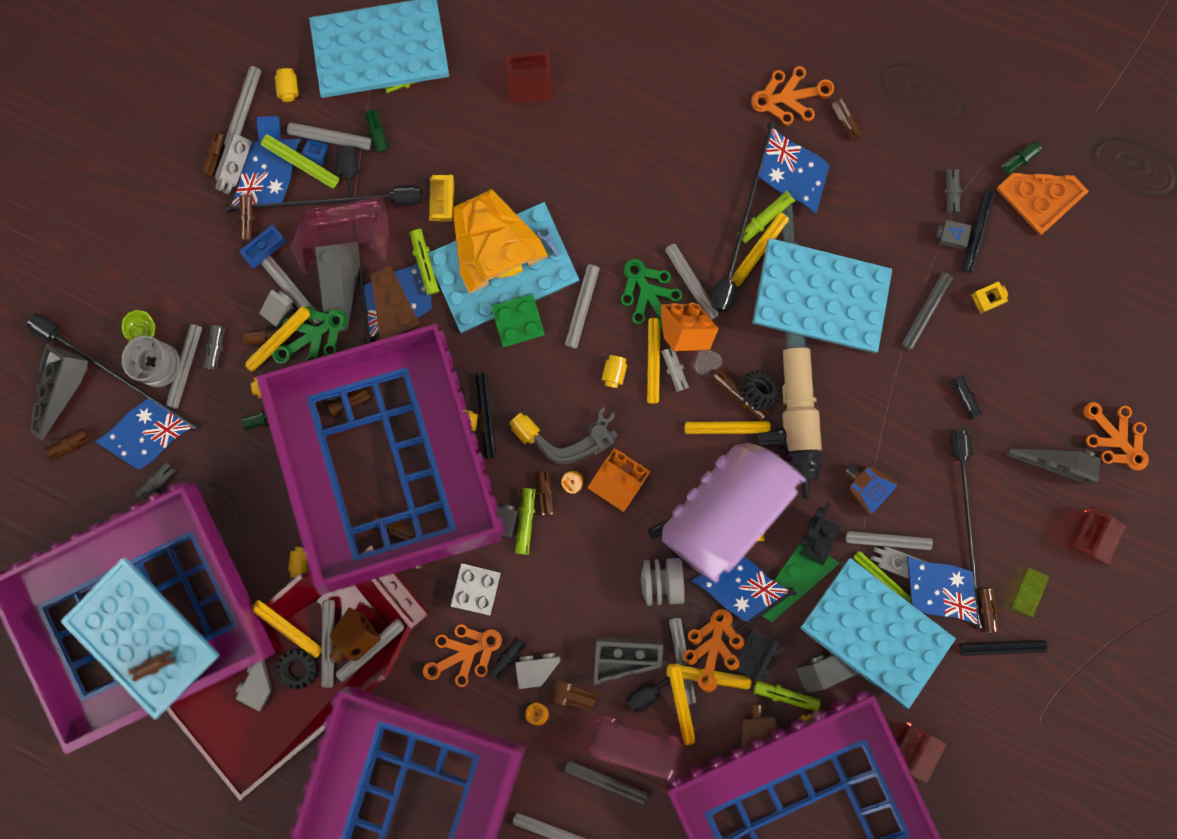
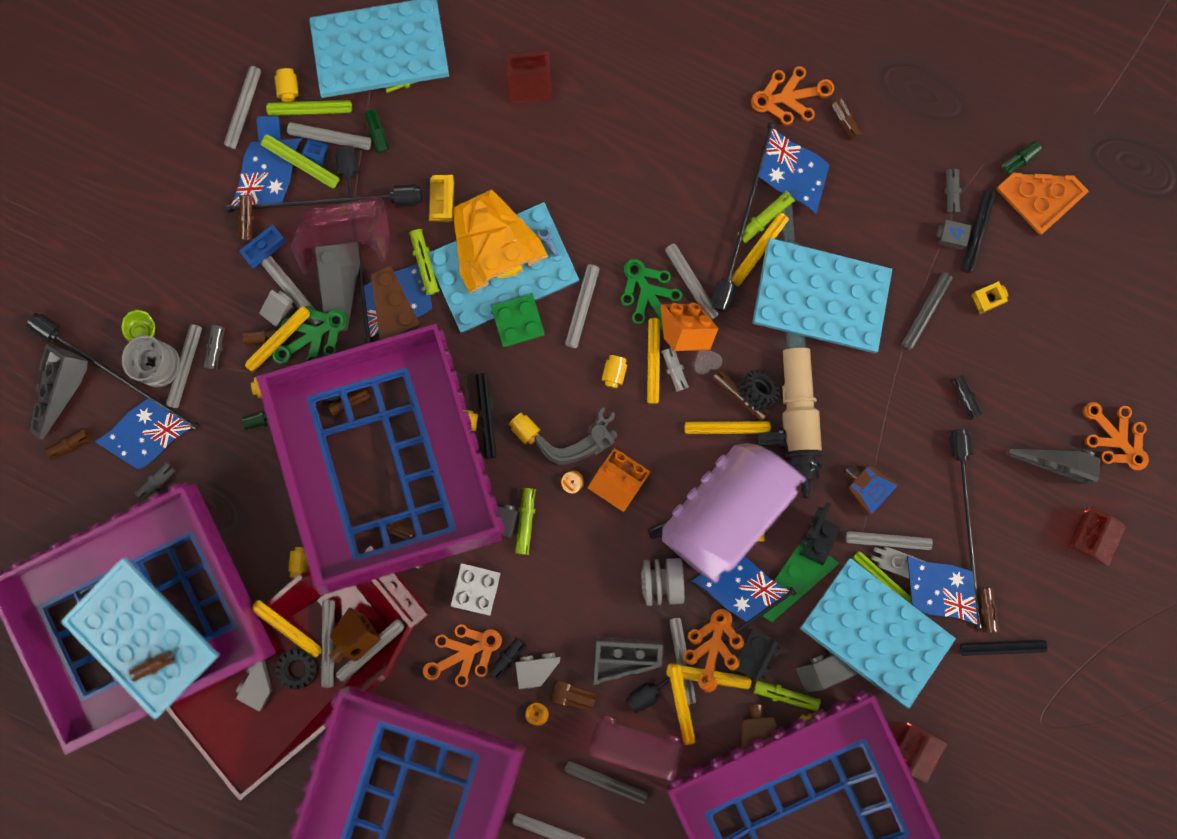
reddish brown axle [202,132,226,176] -> none
light grey hinge [215,133,252,194] -> none
reddish brown axle [535,472,553,516] -> none
clear neon green plate [1011,568,1050,617] -> none
none -> lime axle [266,100,352,116]

